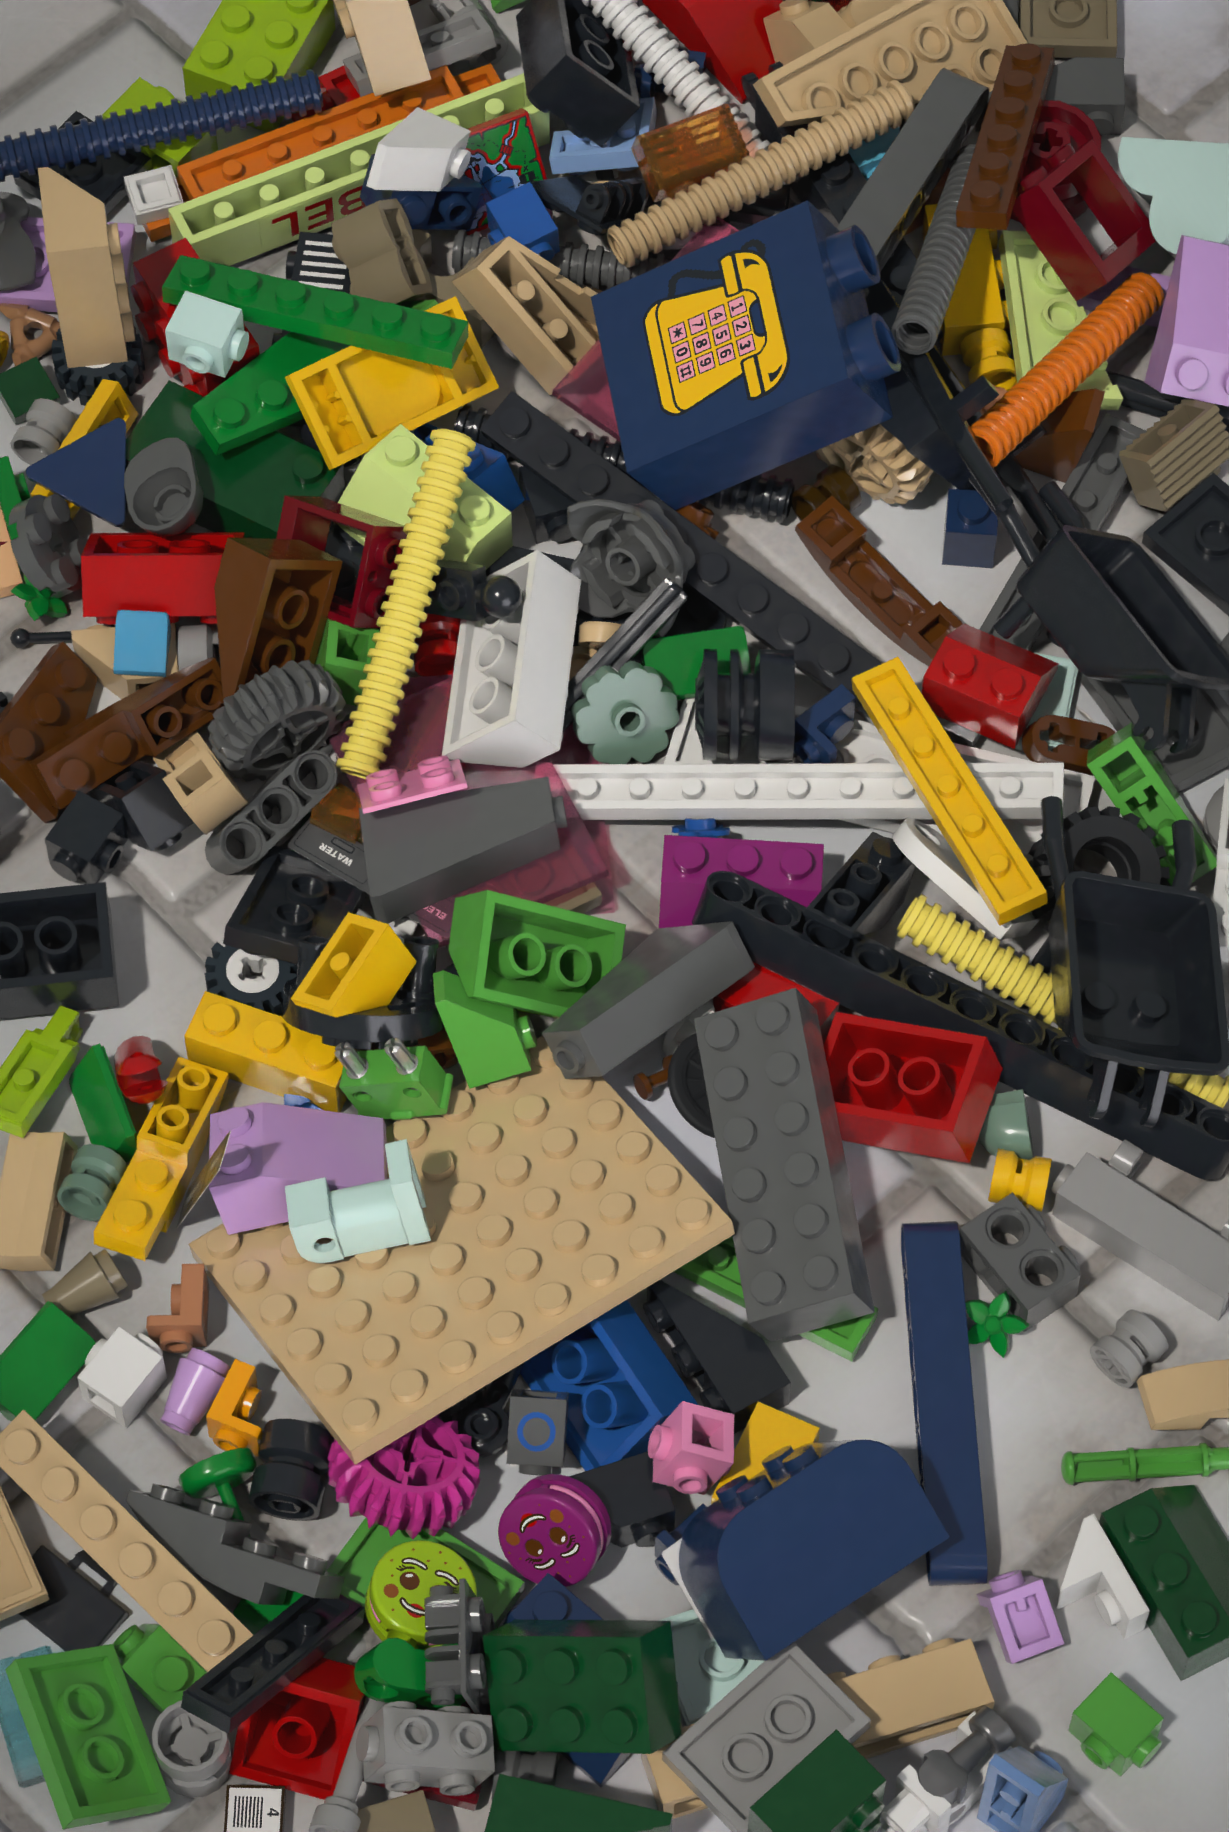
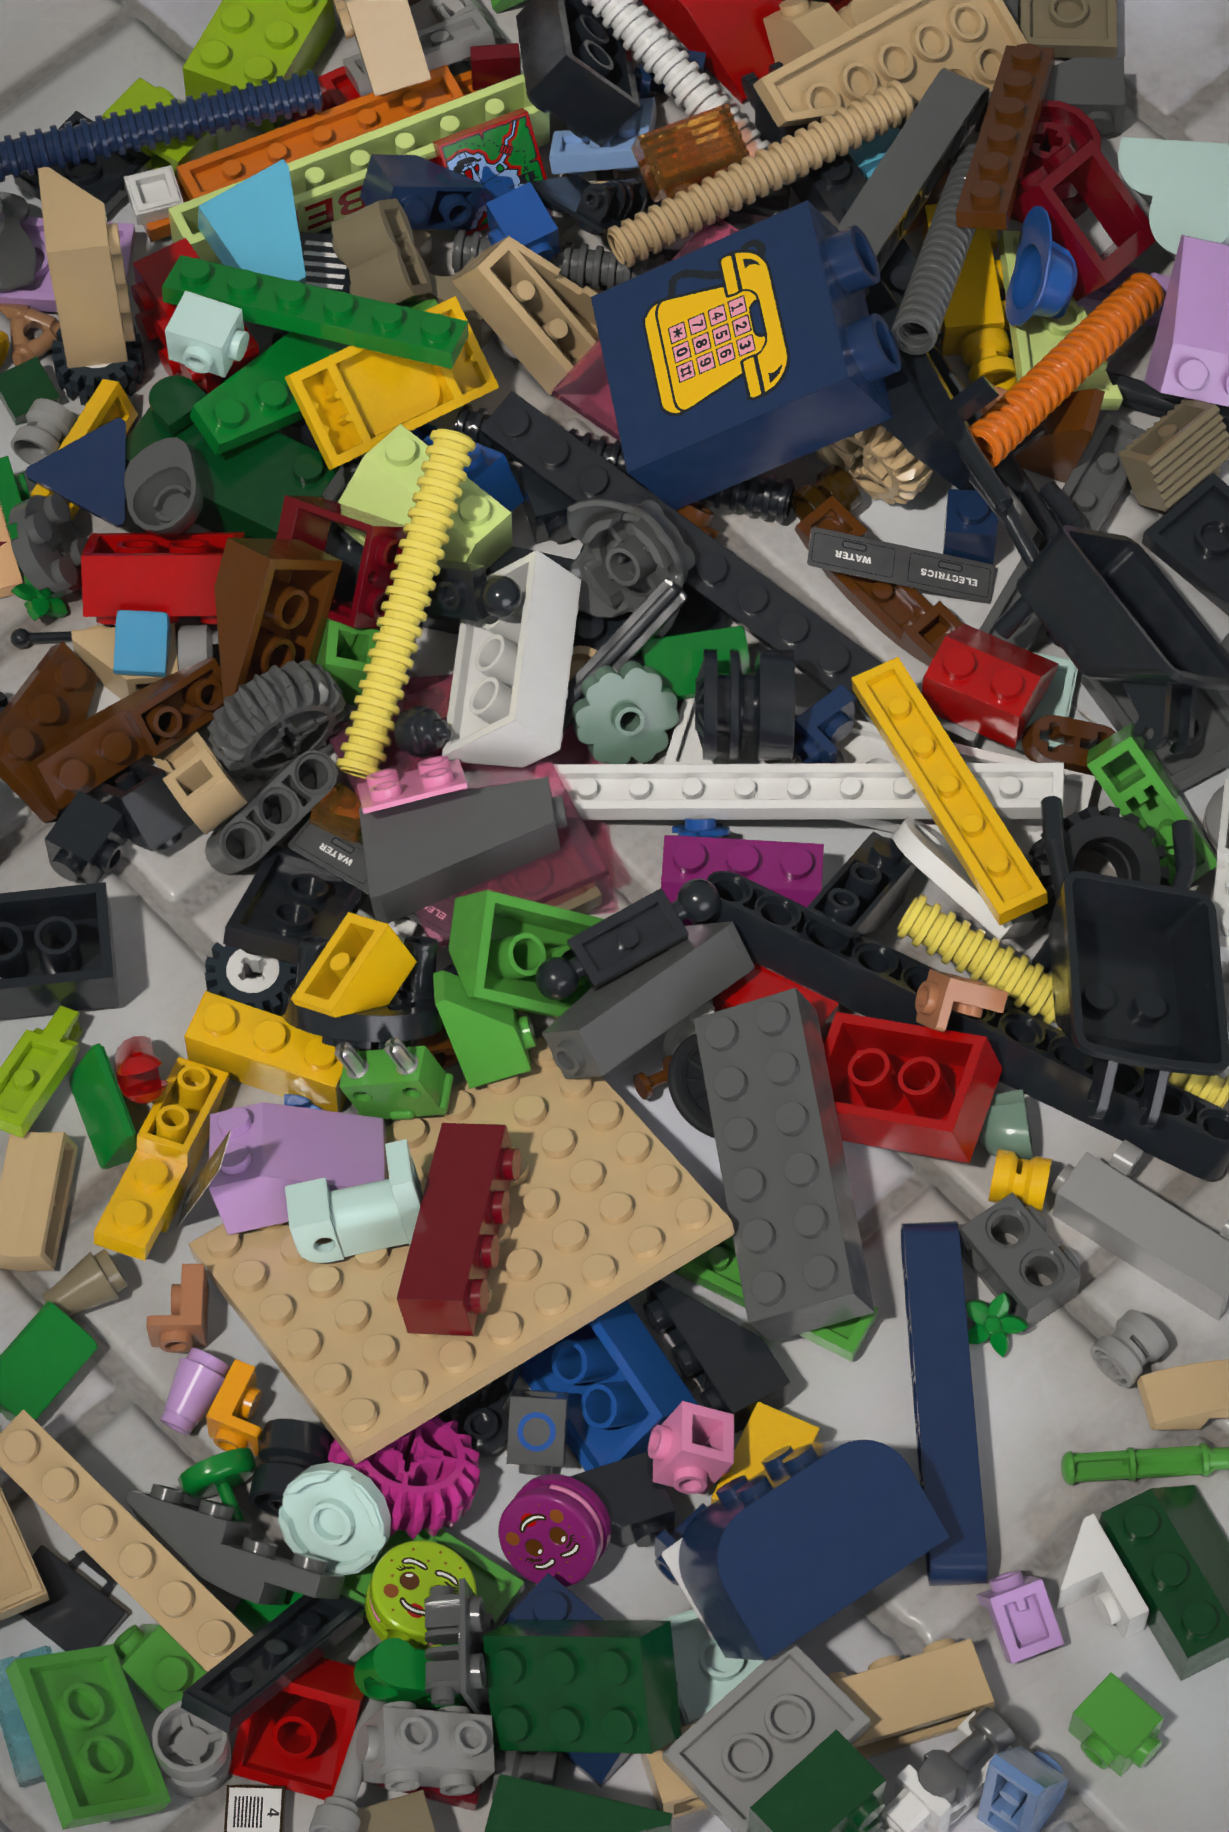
sand green wheel [57,1144,127,1221] -> none
white brick [77,1327,167,1428] -> none
white slope [366,107,471,192] -> none
red wheel [414,613,461,680] -> none
tan tile [578,621,622,650] -> none
none -> dark green tile [149,375,206,436]
none -> medium azure slope [198,159,306,284]
none -> light aqua tile [278,1462,391,1576]
none -> black plate [395,705,451,758]
none -> dark red brick [397,1123,521,1336]
none -> dark red tile [470,43,521,91]
none -> black plate [535,878,720,1000]
none -> flat silver sticker [807,527,995,603]
none -> nougat bracket [915,969,1009,1032]
none -> blue piece [1005,206,1078,326]

